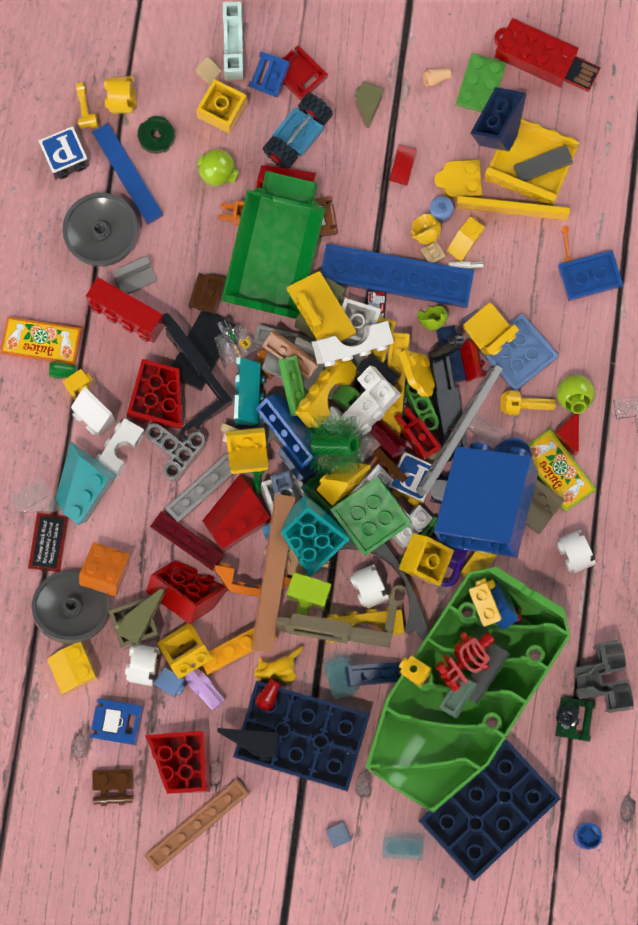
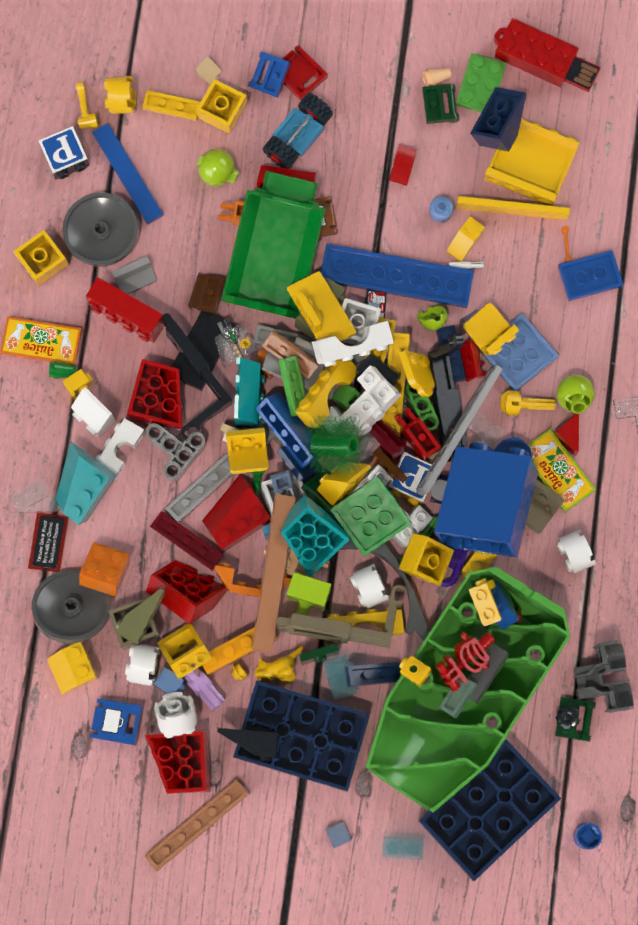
reddish brown plate [92,769,133,806] -> none
dark green plate [137,116,175,154] -> none
light aqua arch [223,2,244,80] -> none
red cone [255,680,280,711] -> none
olive slope [354,81,384,128] -> none
yellow piece [411,213,441,245] -> none
tan tile [420,241,446,264] -> none
yellow plate [434,160,482,199] -> none
dark grey tile [514,145,573,182] -> none
none -> yellow brick [13,230,69,287]
none -> yellow plate [142,90,200,121]
none -> white brick [154,692,197,738]
none -> yellow plate [231,663,248,681]
none -> dark green plate [299,643,339,666]
none -> dark green plate [422,84,459,124]

